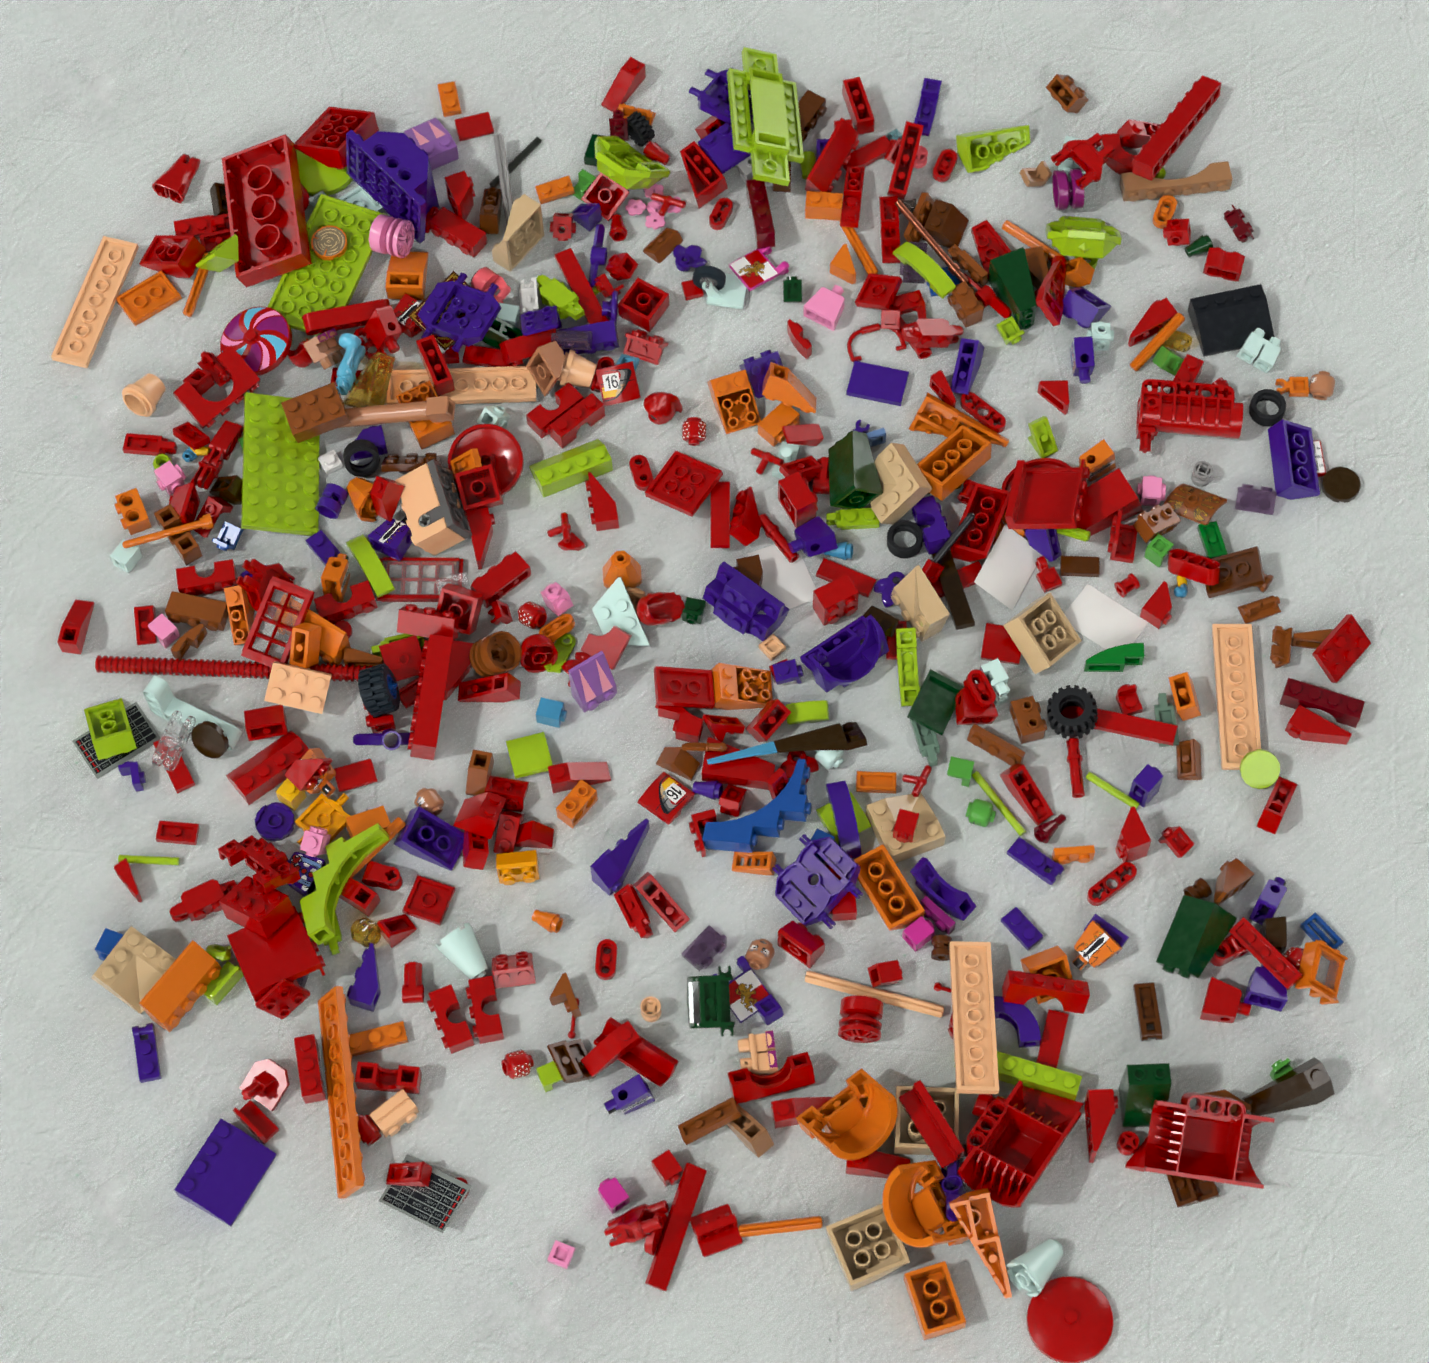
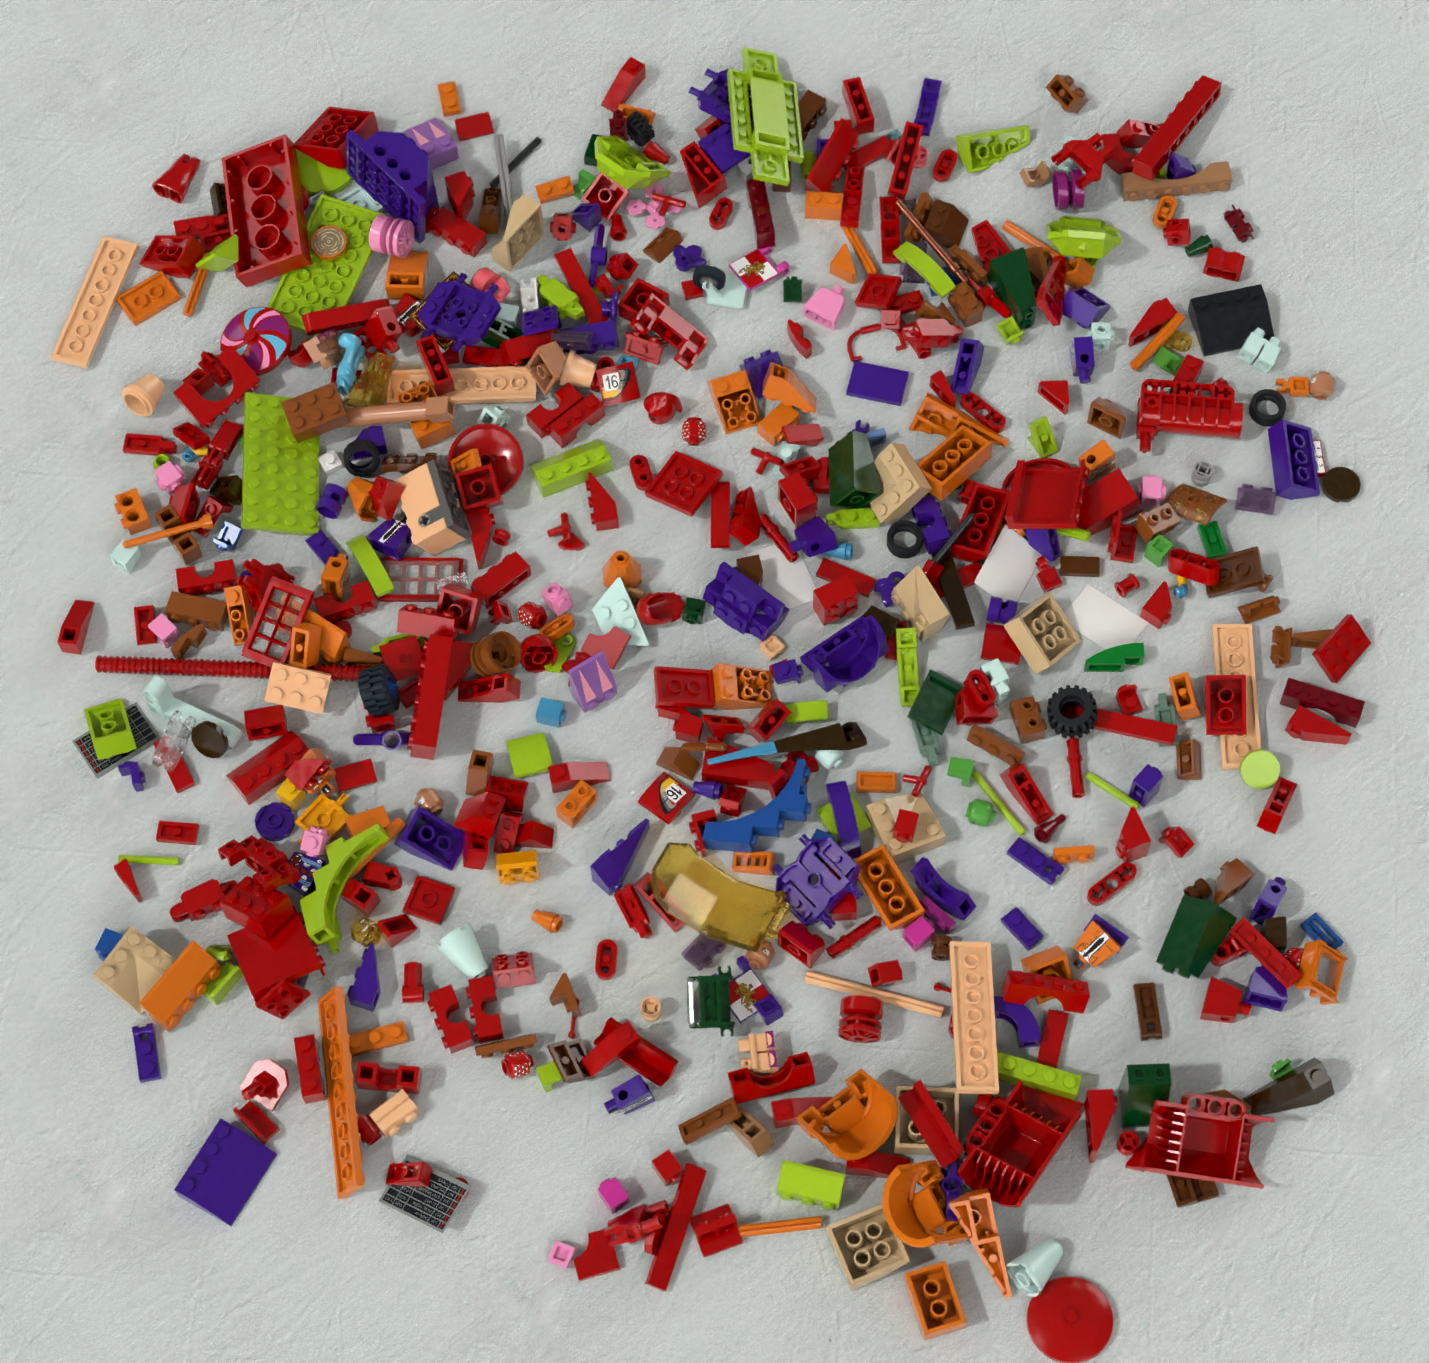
none -> dark orange plate [475,1033,538,1058]
none -> red bush [492,529,511,546]
none -> red tile [573,1229,620,1281]
none -> red bracket [630,293,709,371]
none -> clear yellow windscreen [651,842,792,952]
none -> lime slope [777,1160,845,1211]
none -> red pin [826,915,882,959]
none -> dark orange slope [915,301,956,325]
none -> dark purple wheel [986,596,1018,624]
none -> dark orange slope [1087,397,1126,439]
none -> dark purple slope [1166,153,1196,180]
none -> red slope [1203,674,1247,735]

